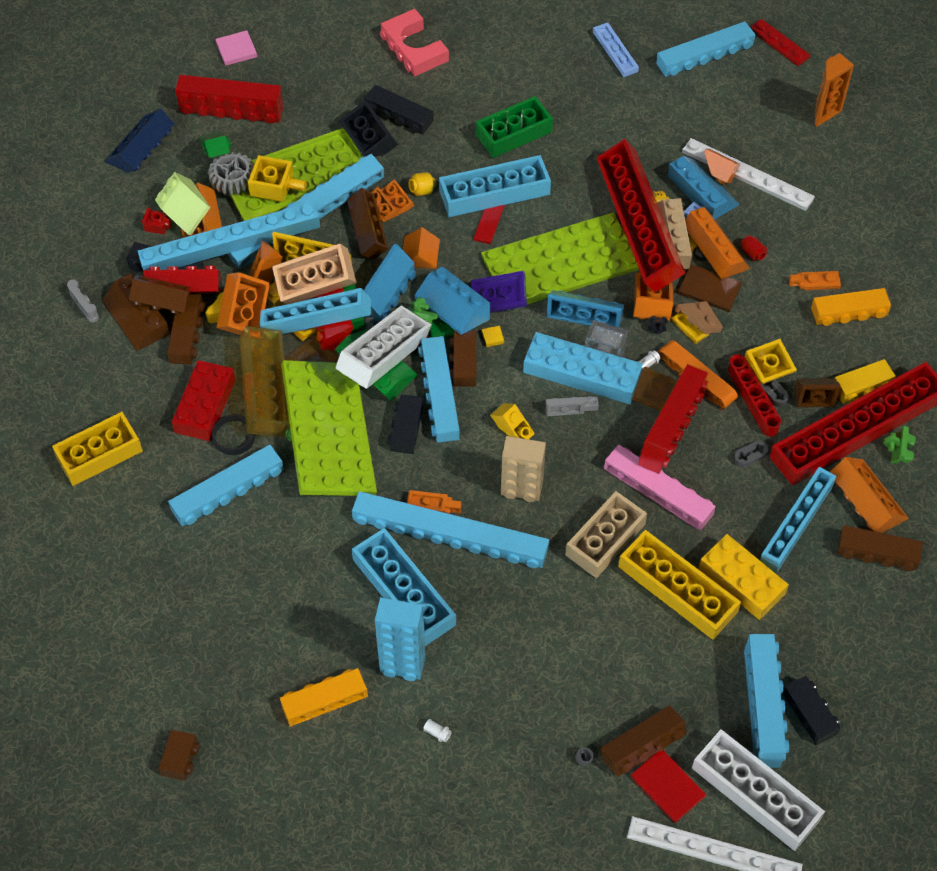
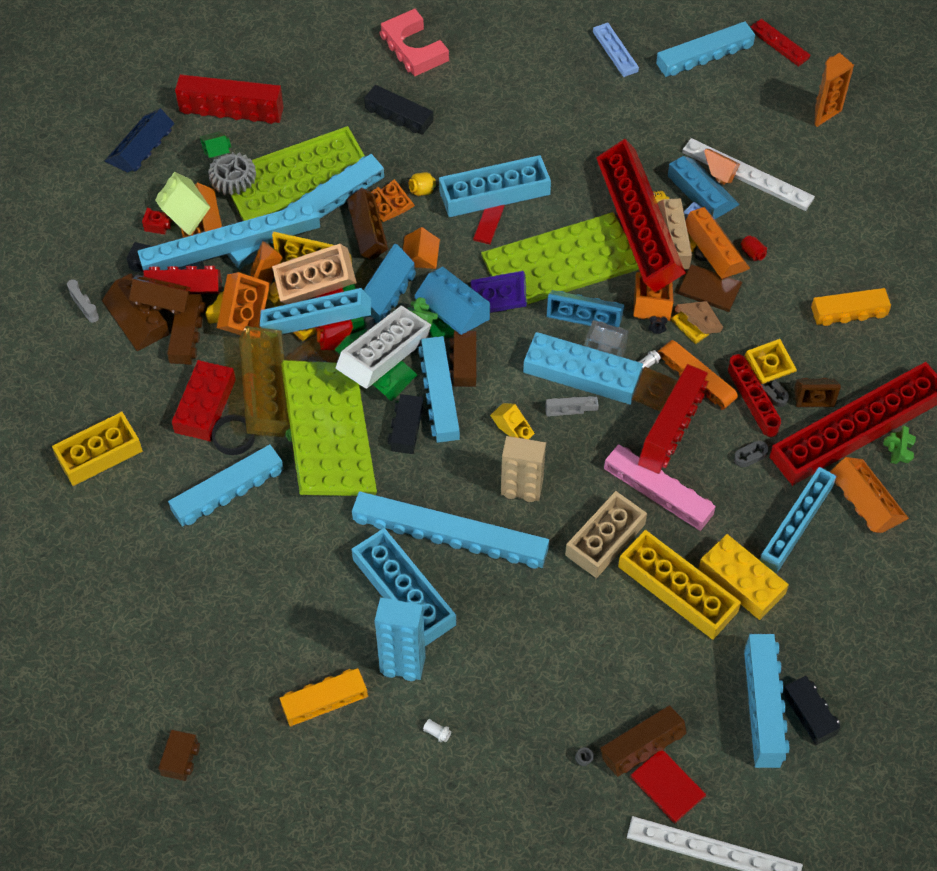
bright pink tile [215,30,257,66] -> none
yellow brick [248,155,307,202] -> none
black slope [339,100,398,157] -> none
orange hinge [407,490,462,514] -> none
green brick [476,96,553,158] -> none
yellow tile [482,326,504,347] -> none
white brick [692,729,825,851] -> none
orange hinge [789,271,841,290] -> none
yellow brick [834,359,896,404] -> none
reddish brown brick [837,525,923,571] -> none

